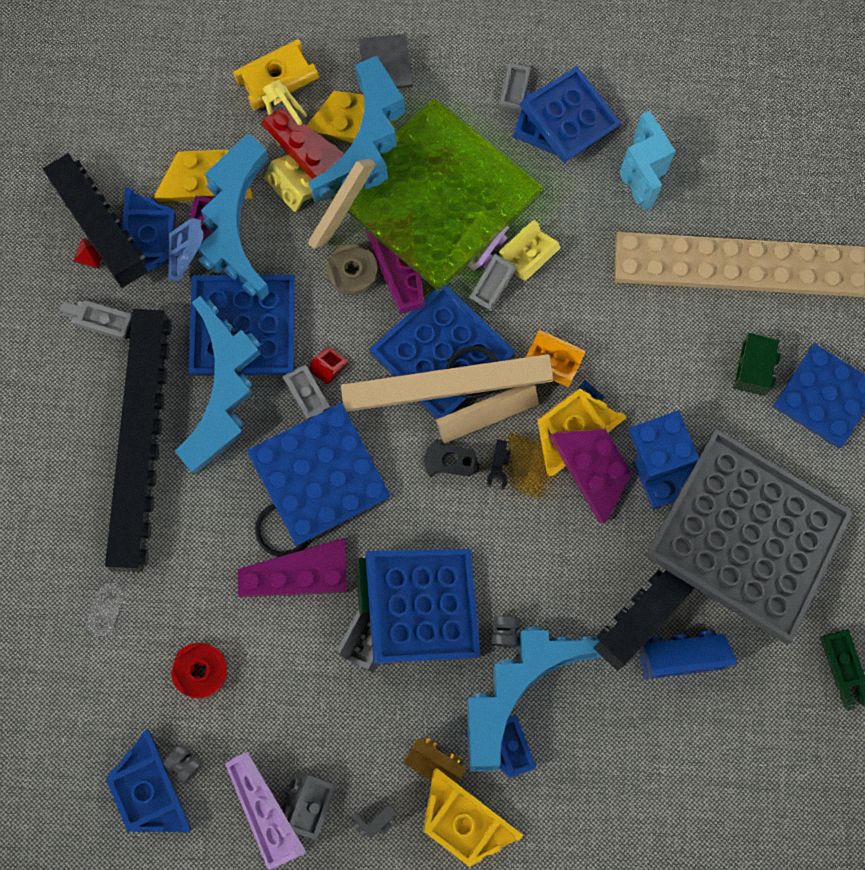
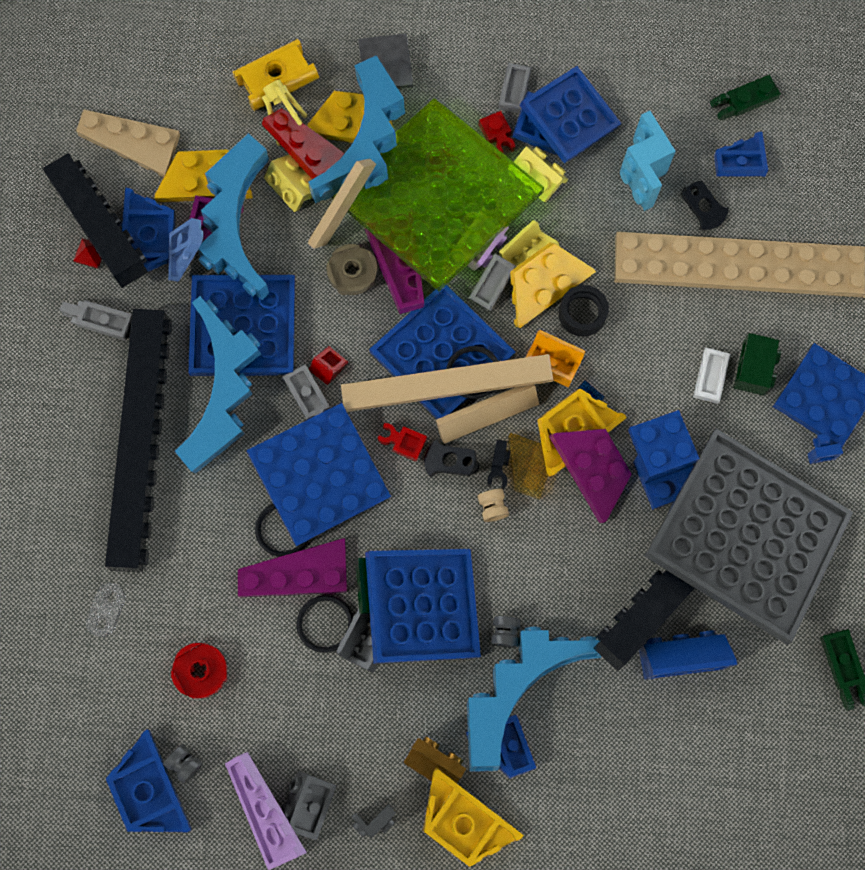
none -> tan wing [76,109,180,178]
none -> black tyre [296,595,353,653]
none -> red plate [377,423,427,462]
none -> tan wheel [477,489,510,522]
none -> red plate [478,111,515,157]
none -> light yellow bracket [508,146,569,202]
none -> yellow wing [510,242,596,328]
none -> black tyre [559,285,609,337]
none -> black piece [681,181,729,231]
none -> white tile [693,347,731,404]
none -> dark green hinge [710,74,781,121]
none -> blue wing [714,132,768,176]
none -> blue tile [807,433,843,464]

